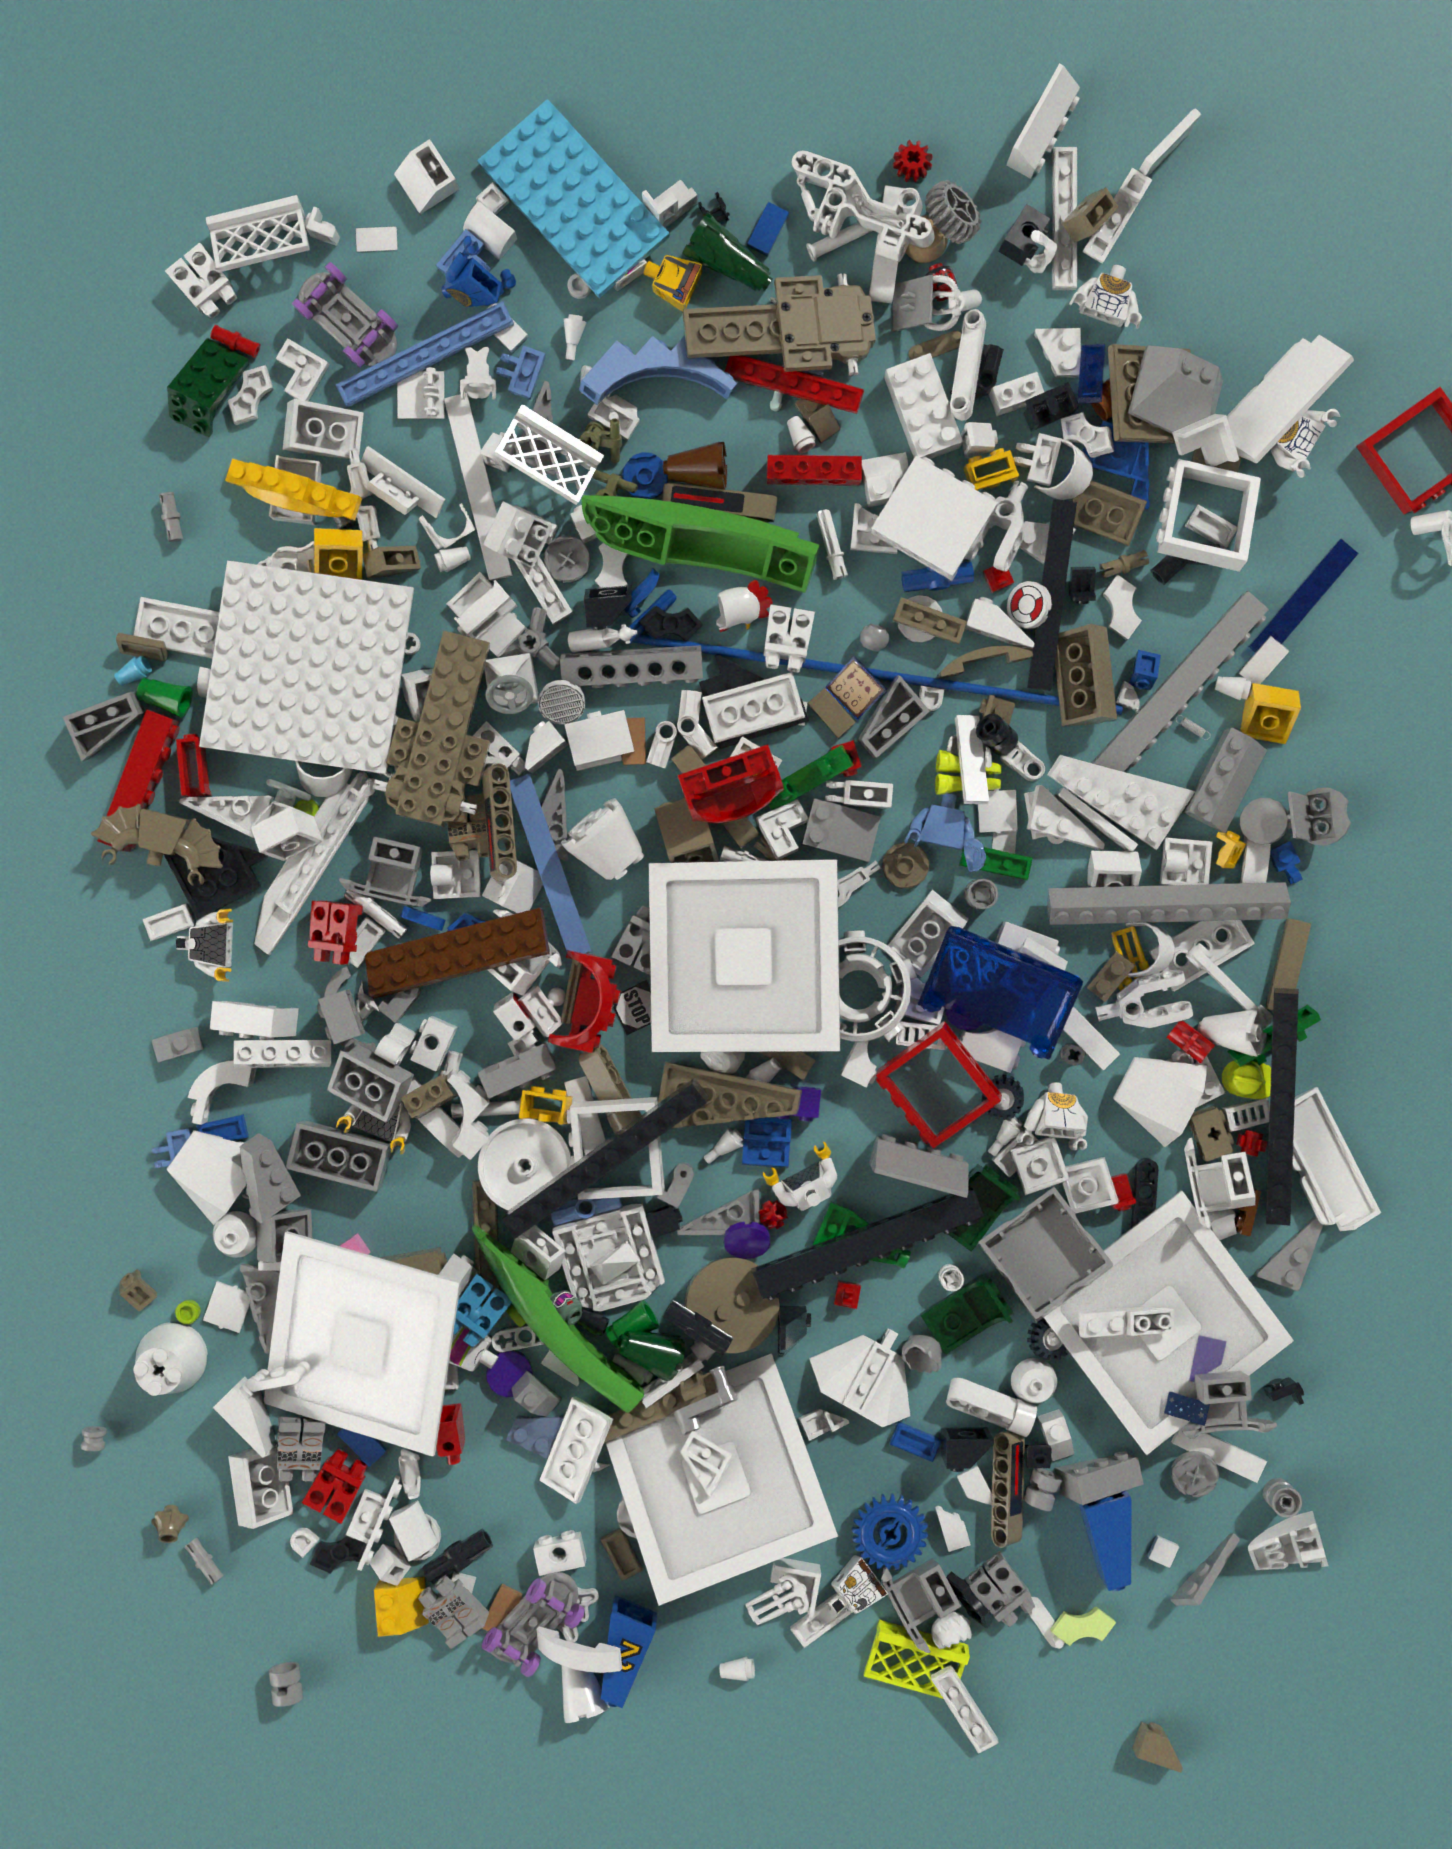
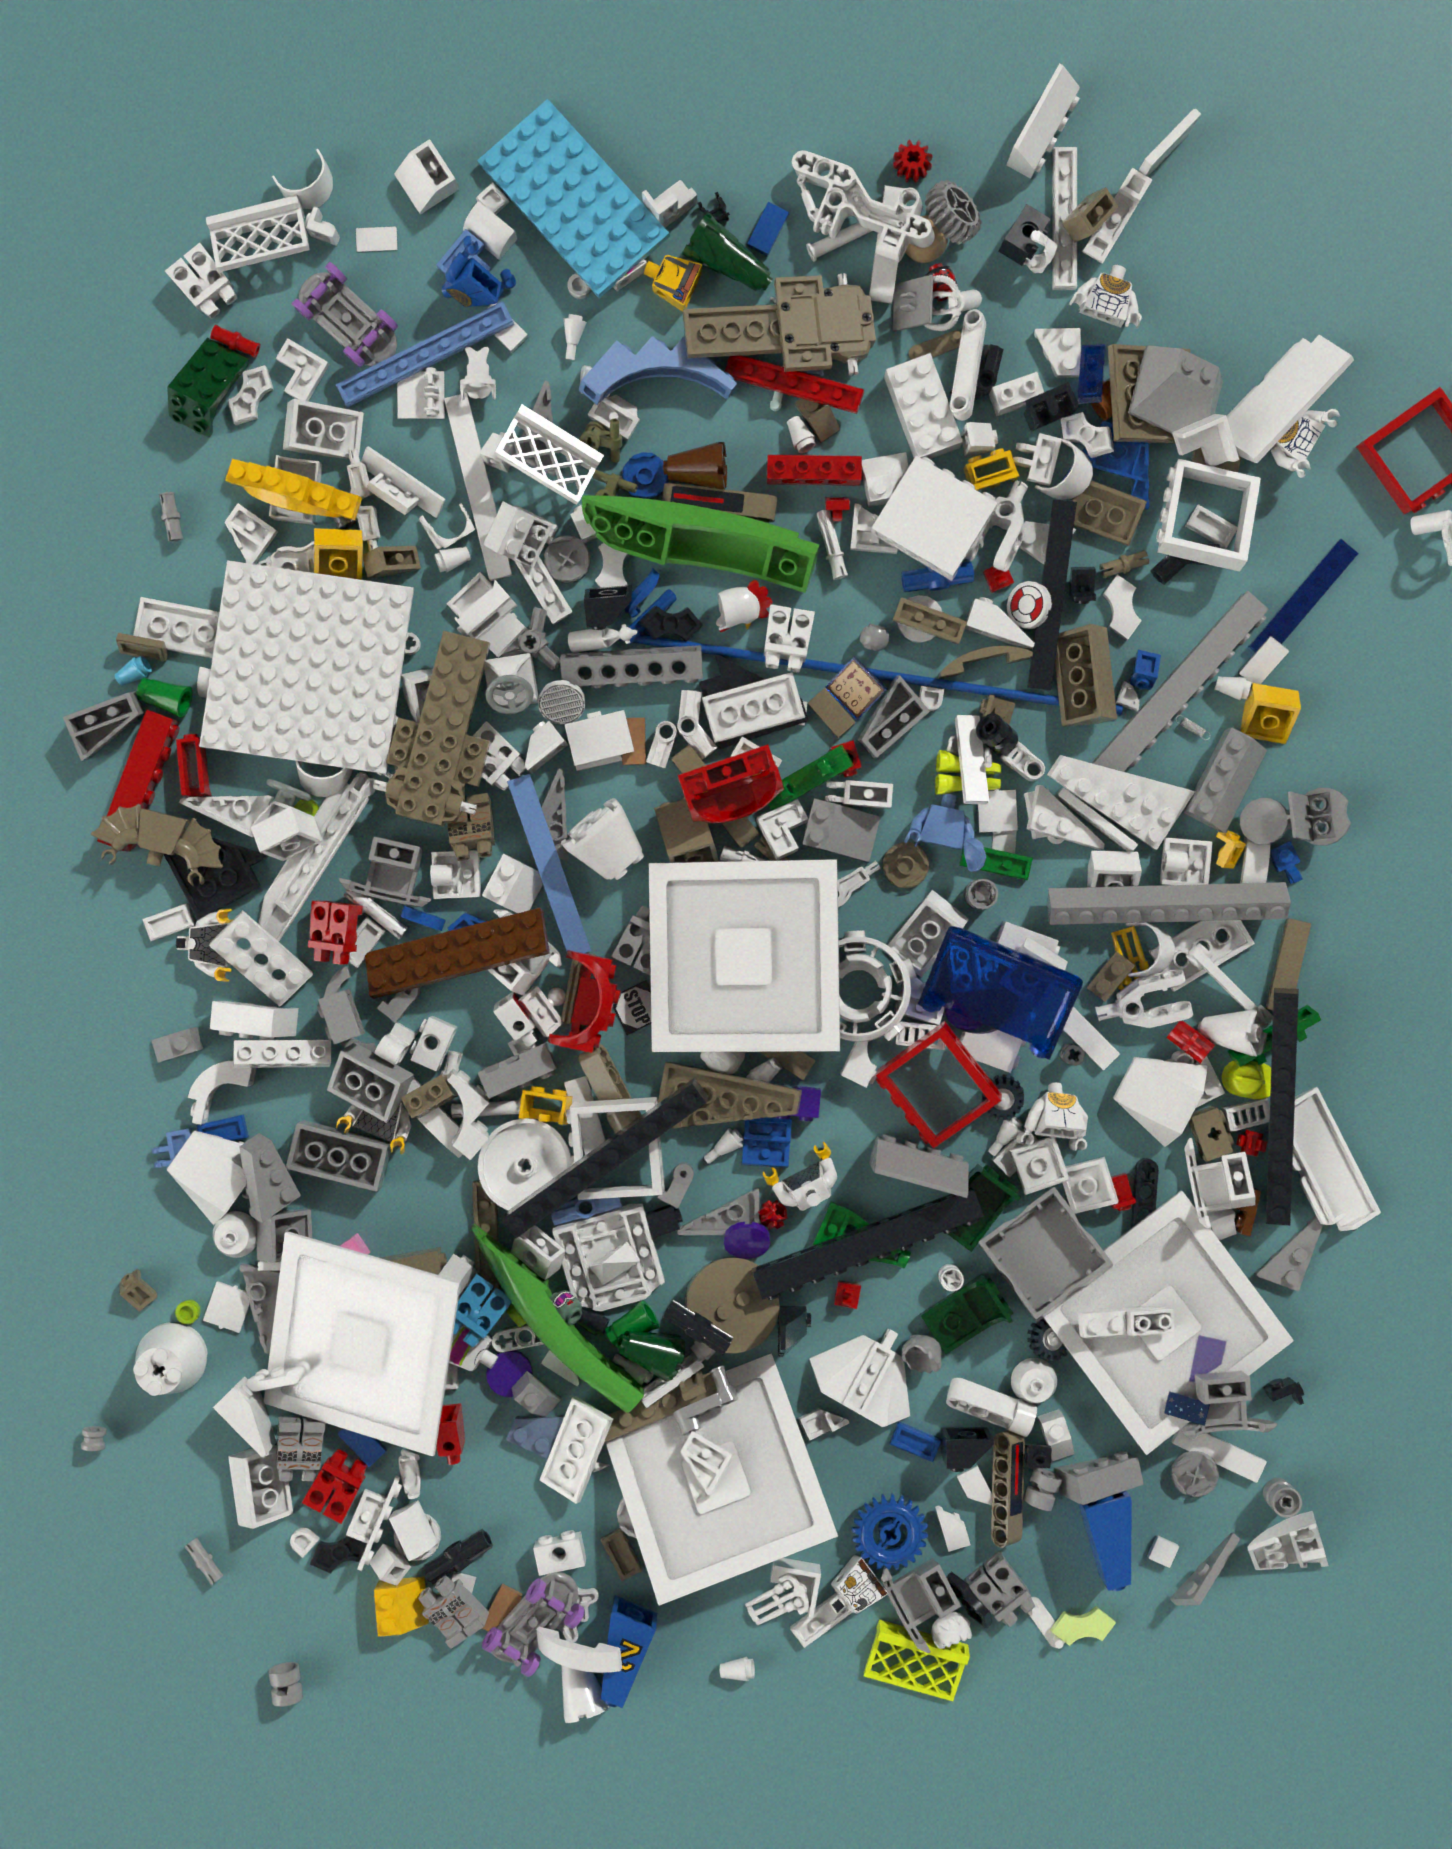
dark tan rock [151,1505,189,1543] -> none
white piece [356,982,379,1022] -> none
dark tan beam [482,763,517,882] -> none
medium blue hinge [495,346,546,400] -> none
white tile [931,1665,999,1754] -> none
dark tan slope [1132,1722,1183,1773] -> none
none -> white plate [209,910,313,1007]
none -> white wing [225,503,278,564]
none -> white piece [272,148,333,209]
none -> red tile [825,497,850,521]

